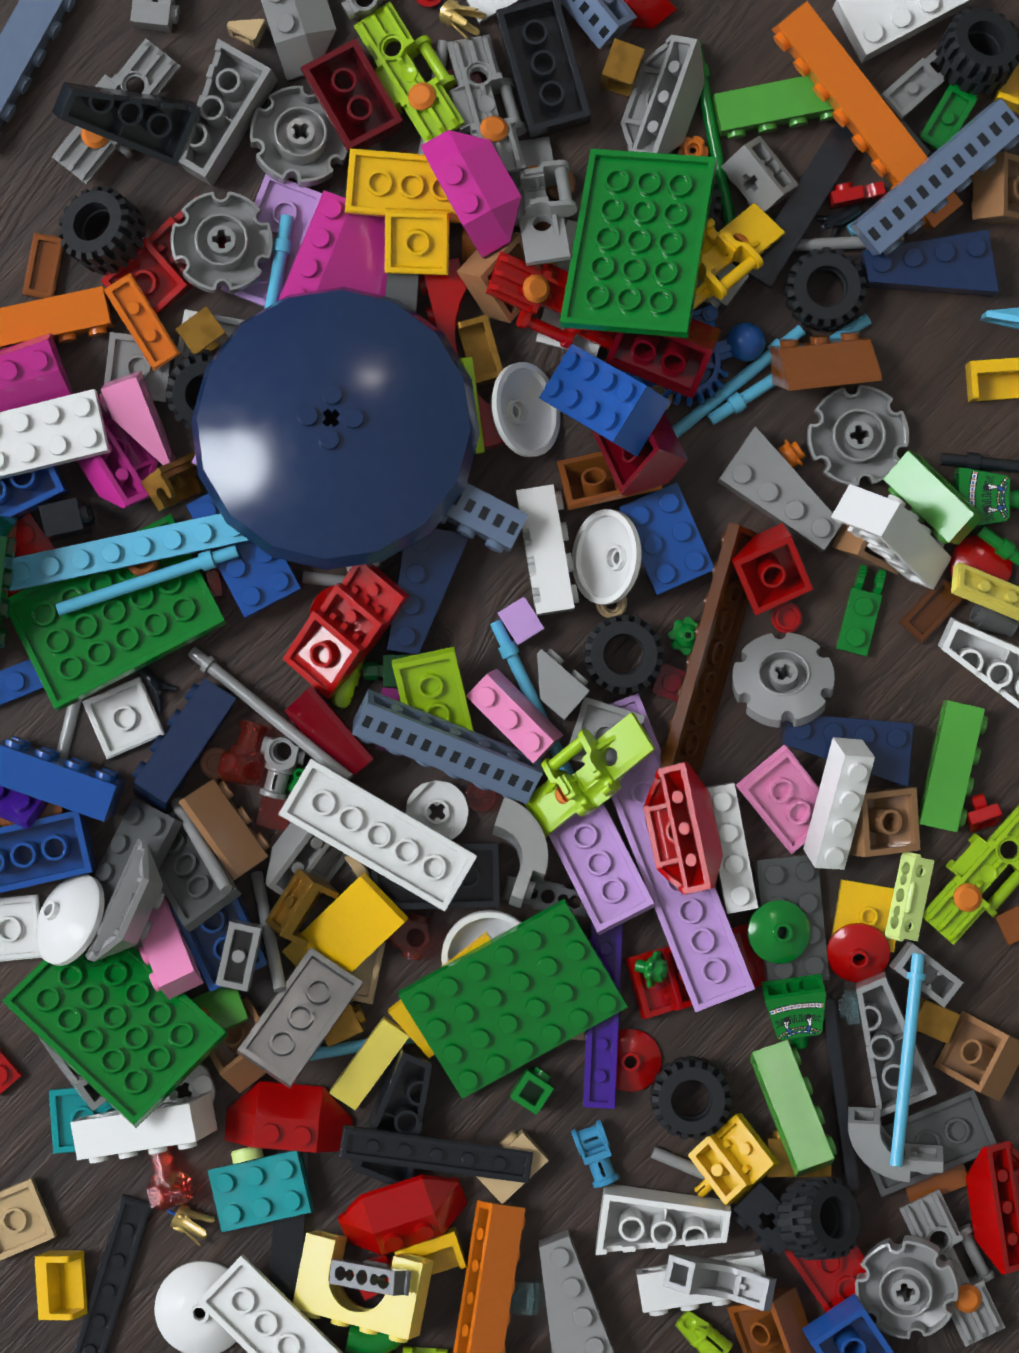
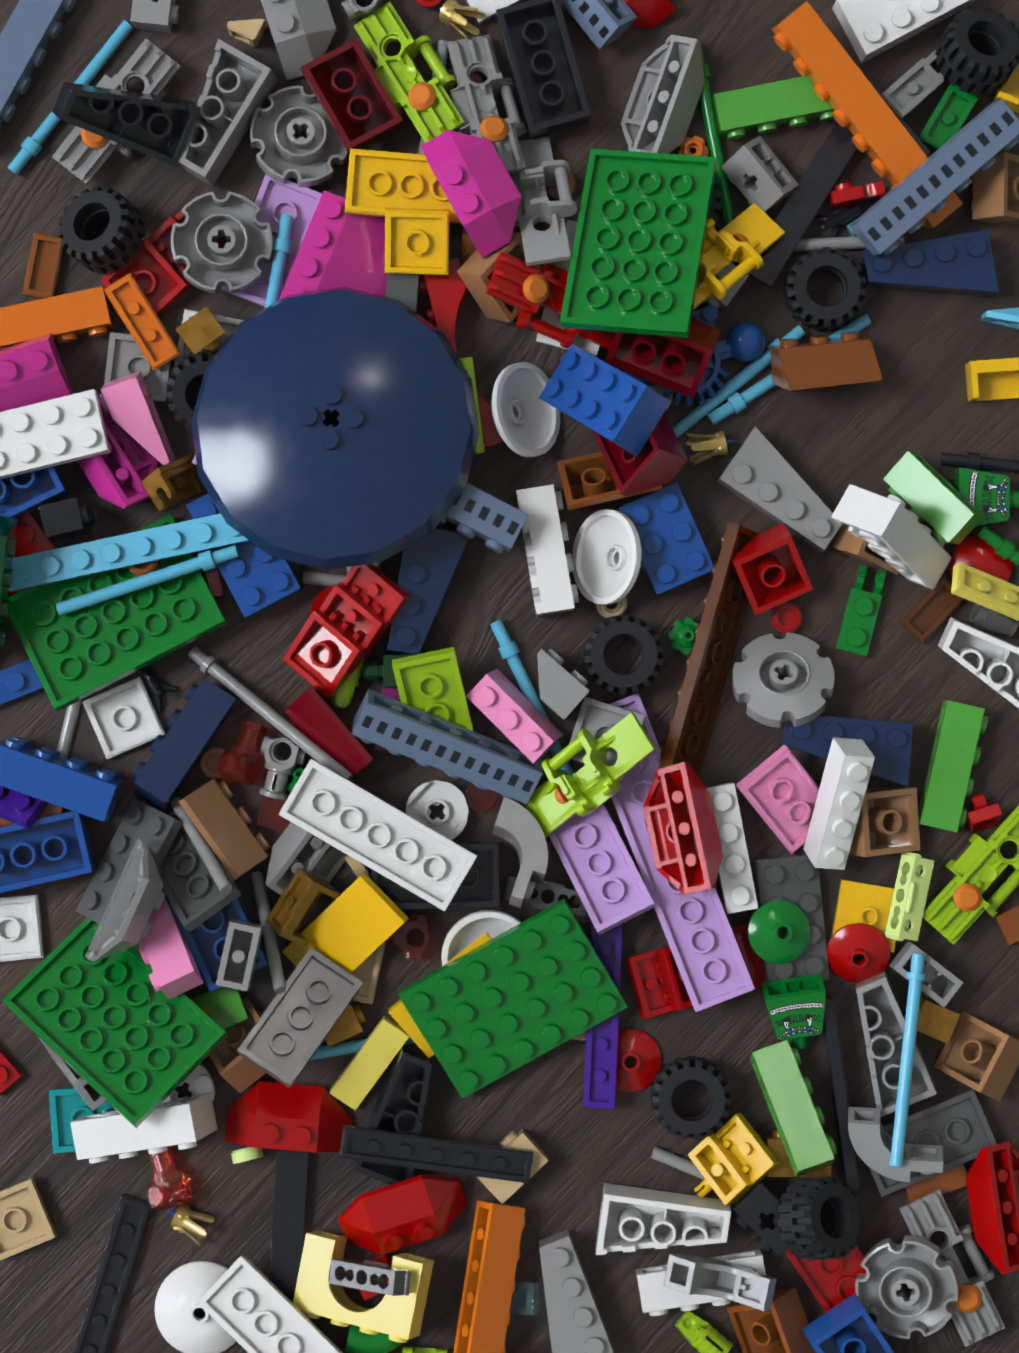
yellow panel [34,1250,88,1320] -> none
white dish [36,874,105,966] -> none
teal plate [207,1151,314,1232] -> none
yellow panel [394,1226,467,1275] -> none
pearl gold panel [457,314,503,387] -> none
lavender panel [498,597,544,646] -> none
green brick [510,1066,554,1115] -> none
dark azure connector [571,1119,620,1188] -> none
pearl gold panel [600,38,645,98] -> none
green plant [635,951,668,988] -> none
dark red plate [651,663,686,702] -> none
orange plate [778,439,806,468] -> none
light grey piece [806,385,909,486] -> none
clear light blue plate [838,989,860,1025] -> none
none -> medium azure bar [7,20,133,175]
none -> pearl gold piece [685,431,734,466]

